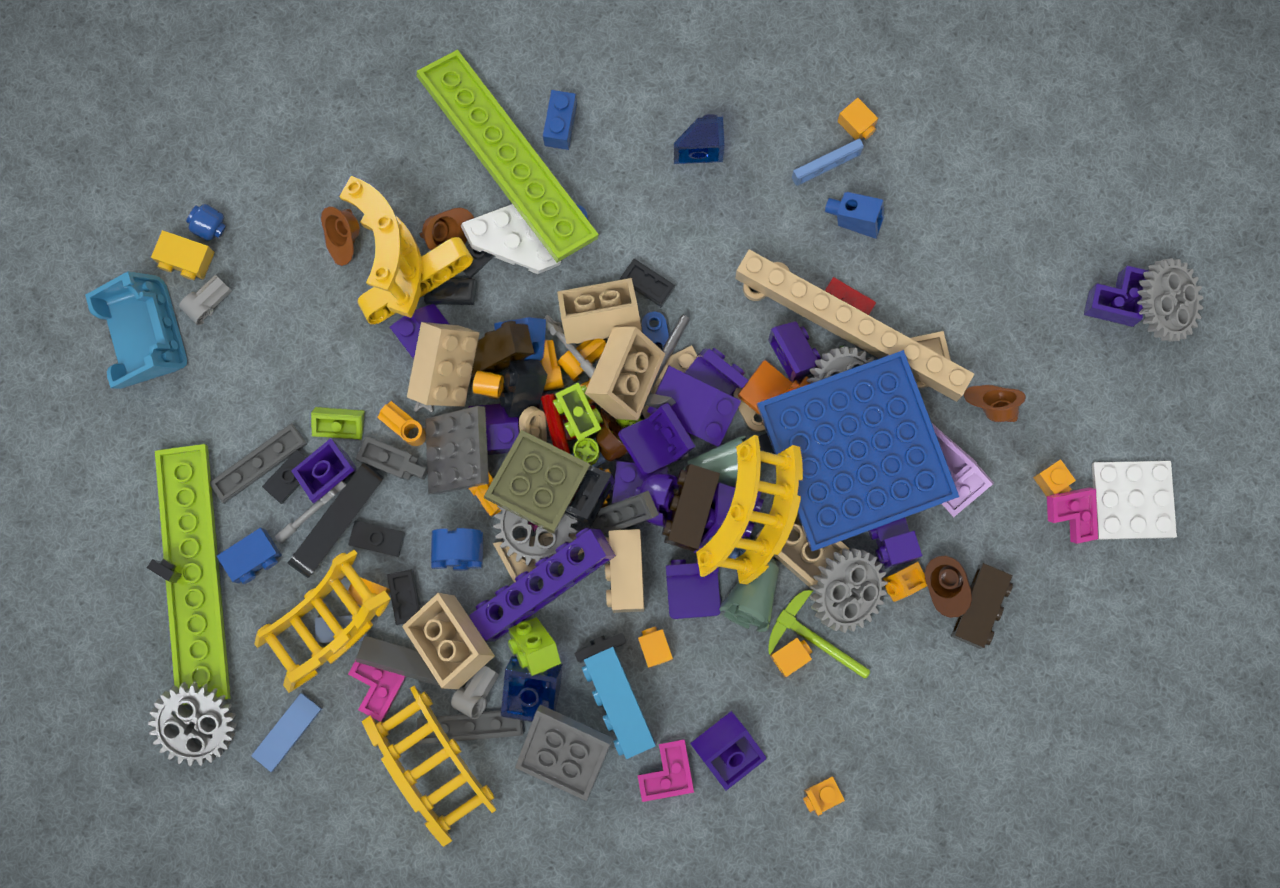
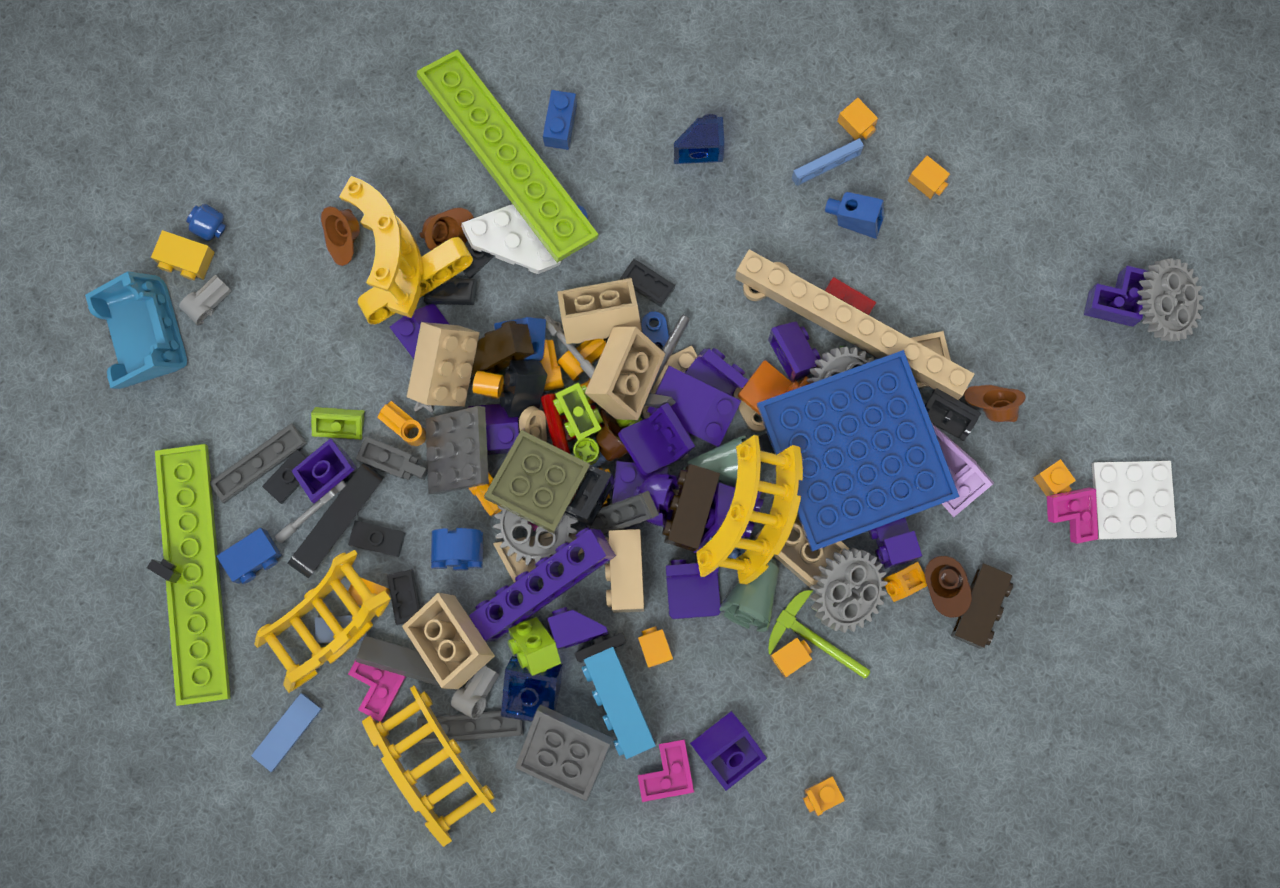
light grey gear [148,682,237,766] -> none
none -> dark purple slope [548,607,609,650]
none -> light orange brick [908,156,950,199]
none -> black hinge [925,388,981,441]

